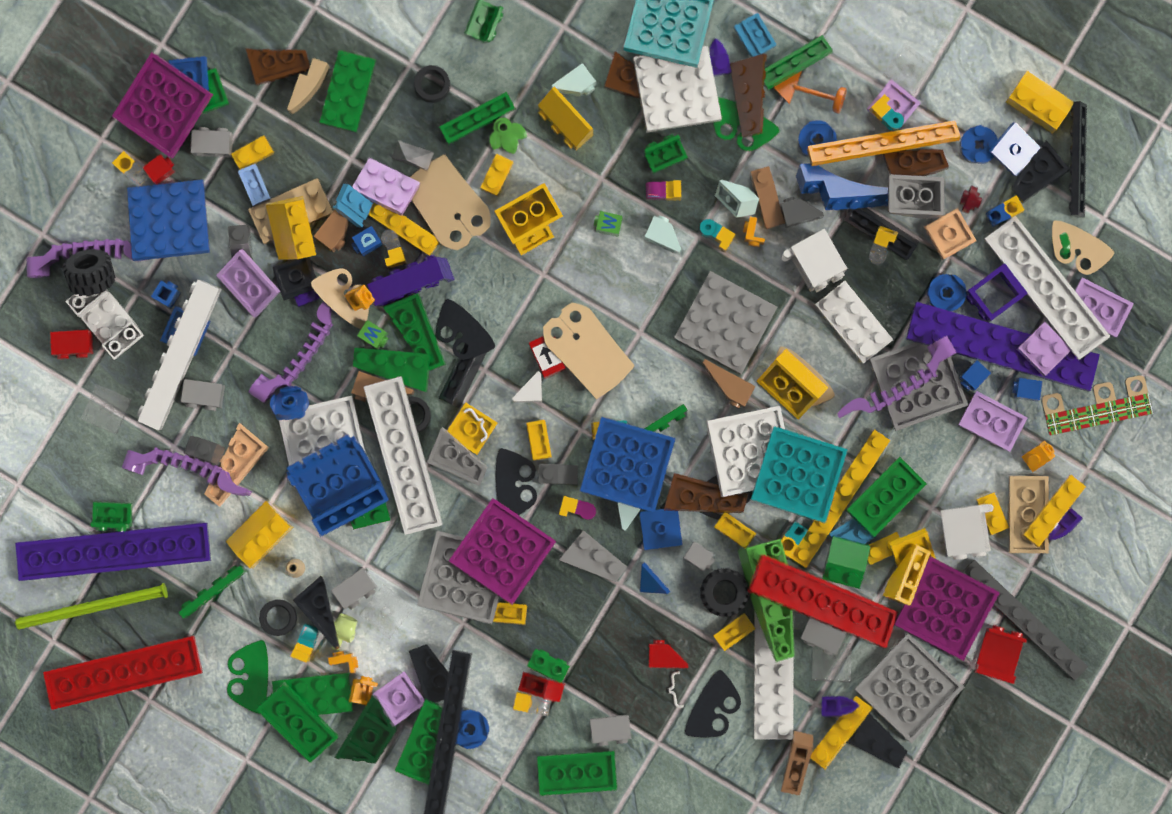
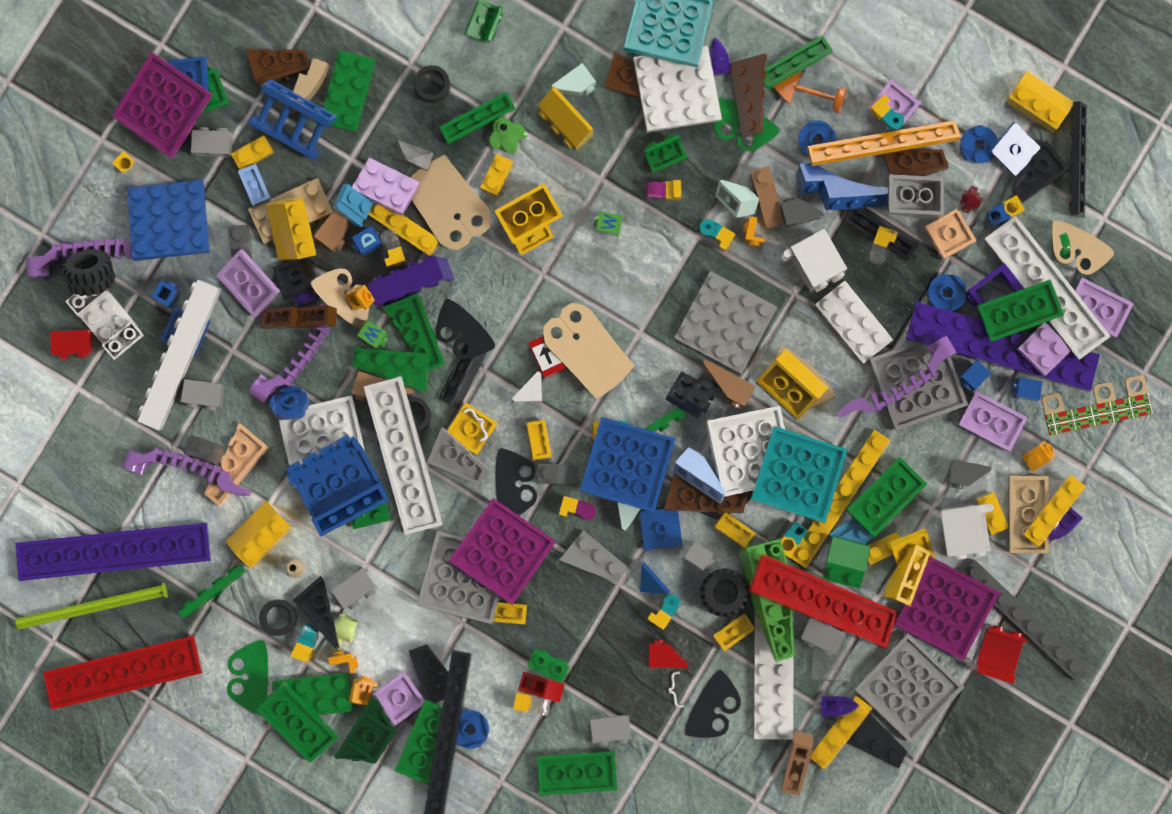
green bracket [90,501,133,531] -> none
red brick [142,154,175,185] -> none
light aqua slope [644,215,681,255] -> none
dark azure plate [734,13,777,57] -> none
none -> blue fence [248,80,337,160]
none -> reddish brown slope [261,305,337,329]
none -> leg [647,594,680,630]
none -> black plate [665,371,718,418]
none -> light blue slope [673,447,725,504]
none -> dark grey slope [947,460,992,489]
none -> green plate [977,279,1064,342]

